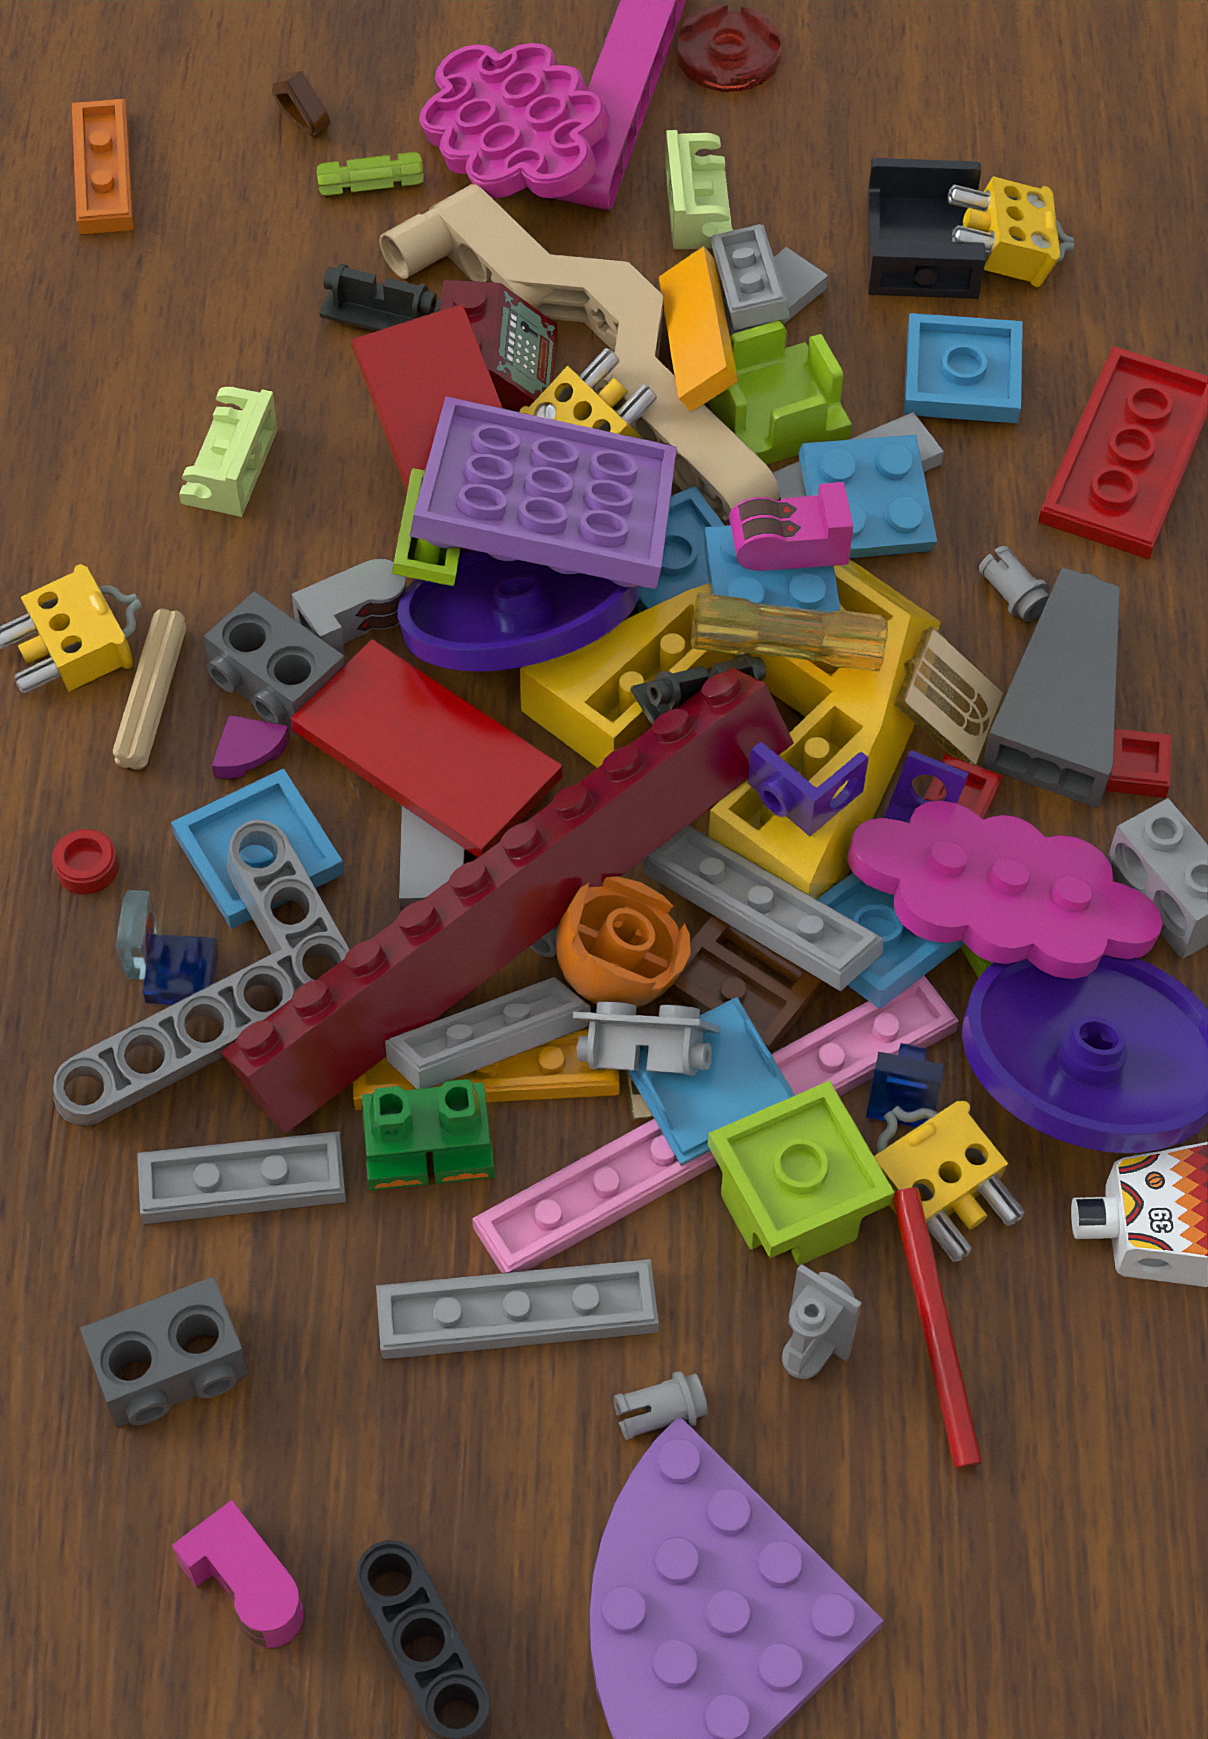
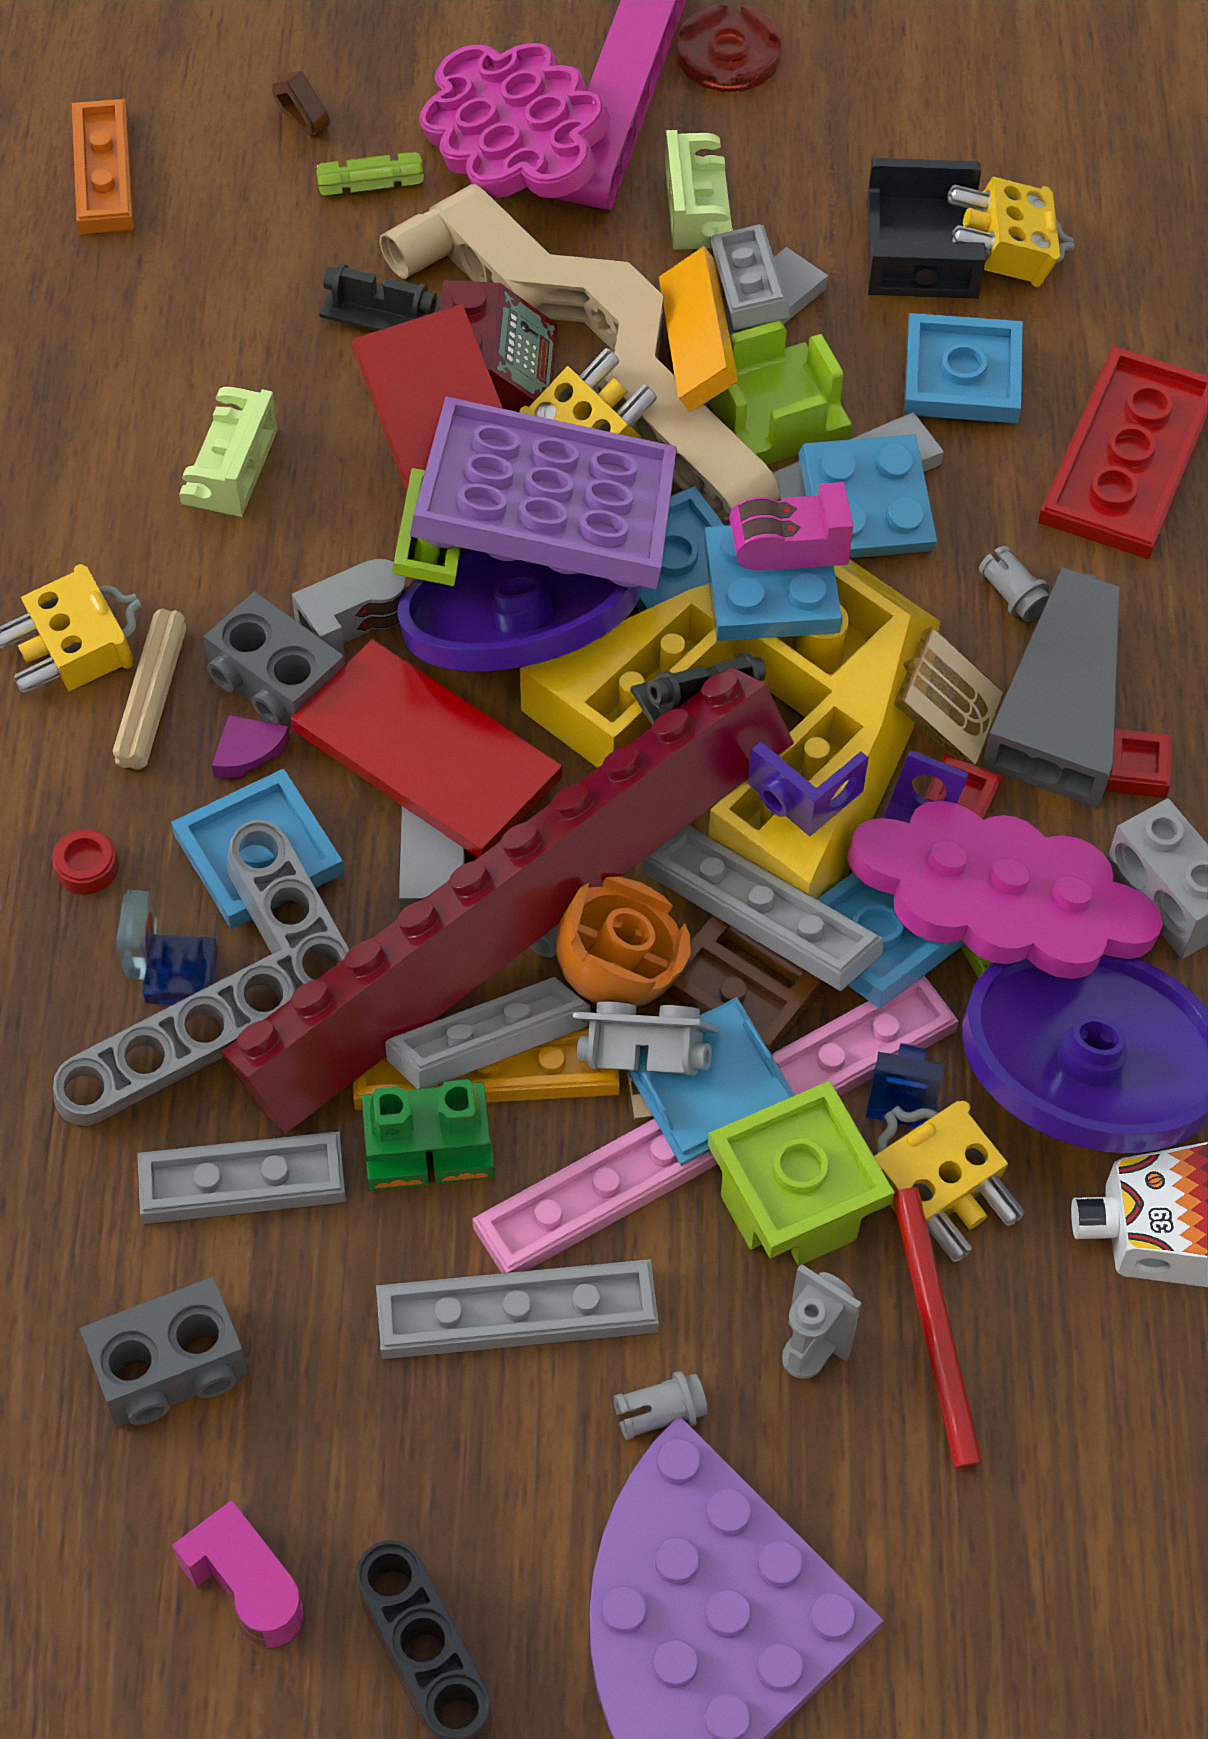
clear yellow axle [691,593,888,672] -> none

